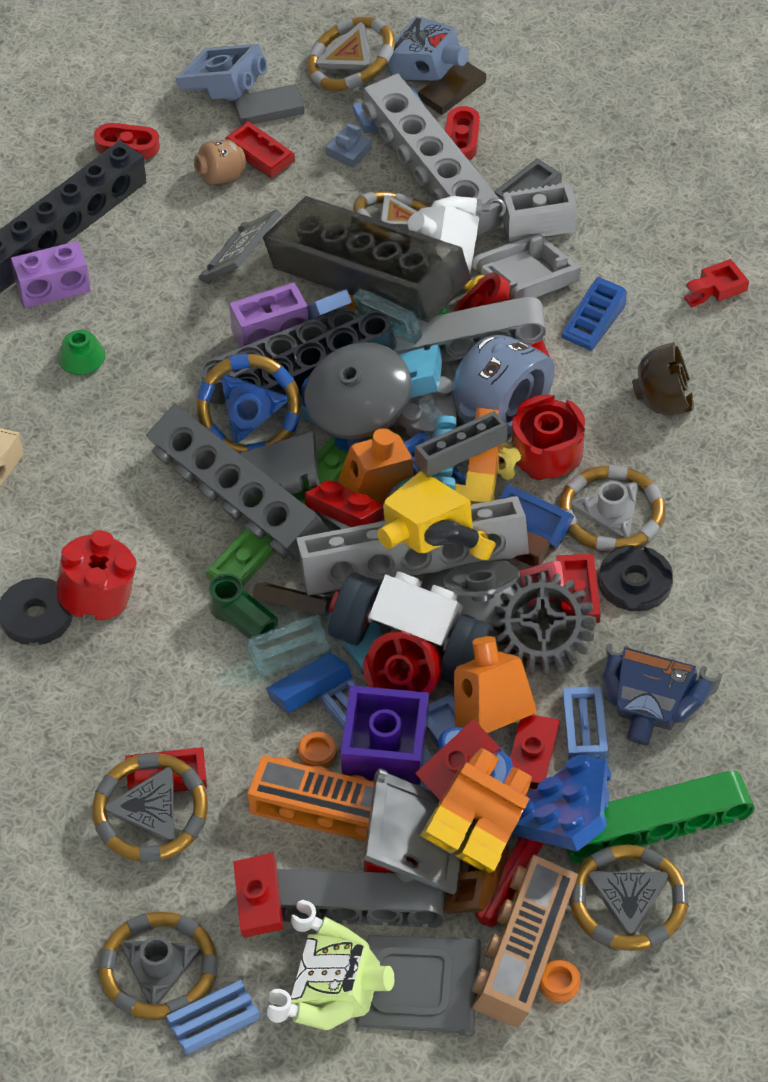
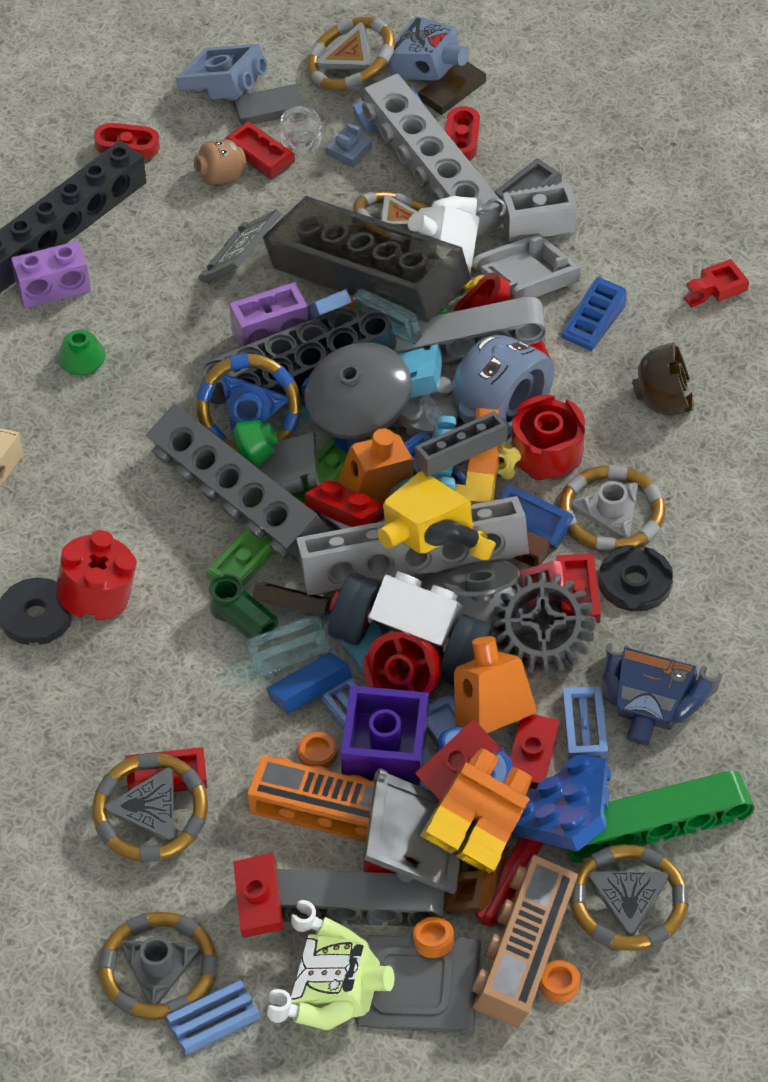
none -> green cone [232,420,278,468]
none -> clear piece [280,106,322,155]
none -> orange tile [413,917,454,958]

